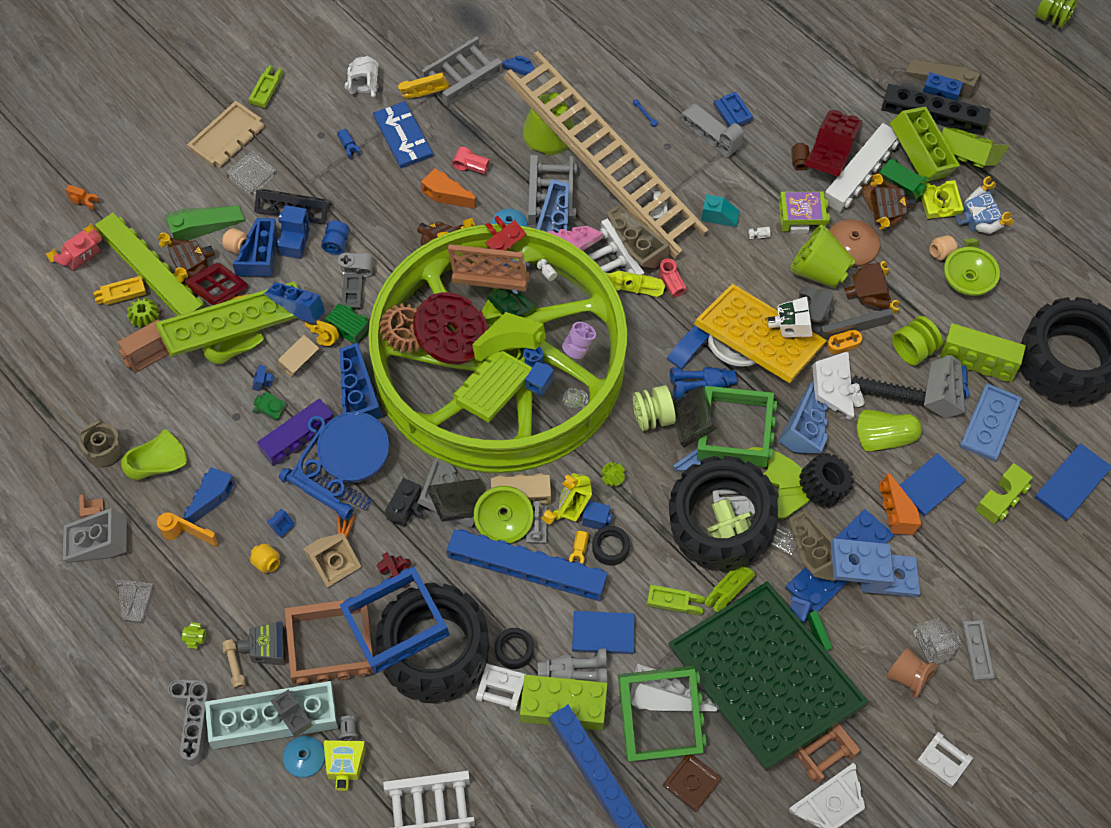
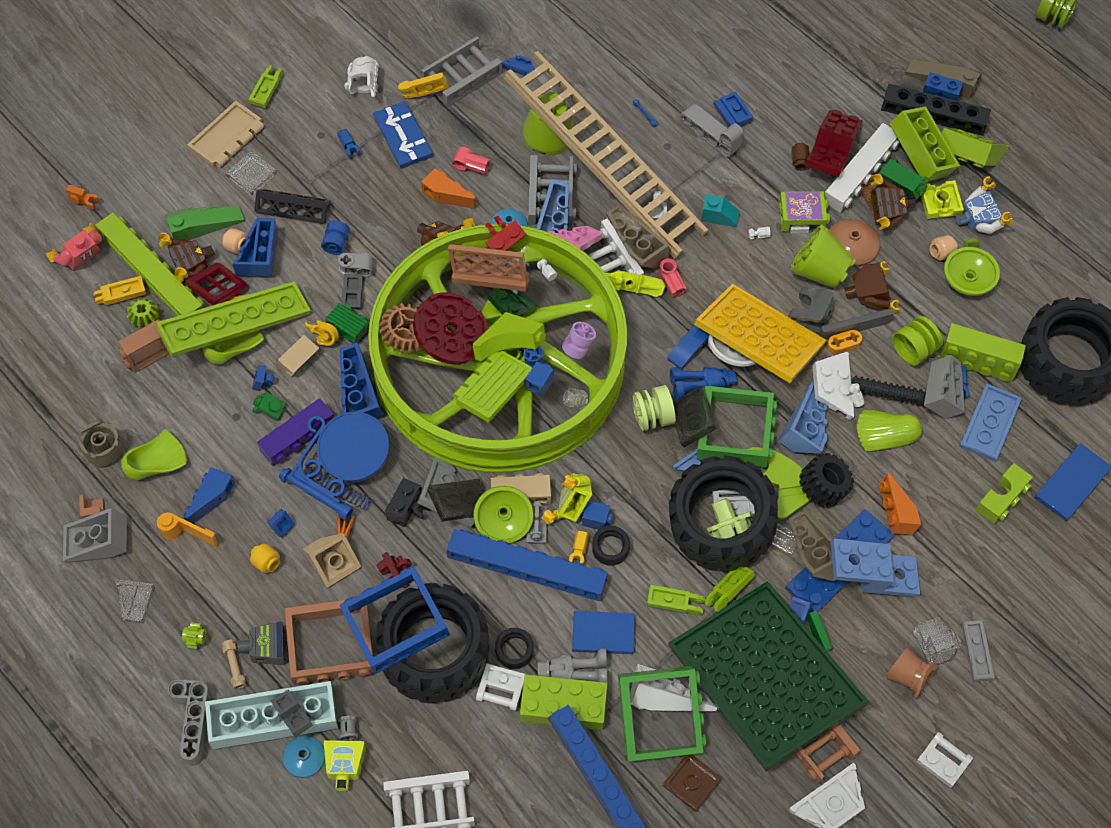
blue slope [264,282,325,323] -> none
blue brick [276,205,310,259] -> none
lime gear [601,462,625,486] -> none
white torso [768,297,813,337] -> none
blue tile [899,453,966,517] -> none

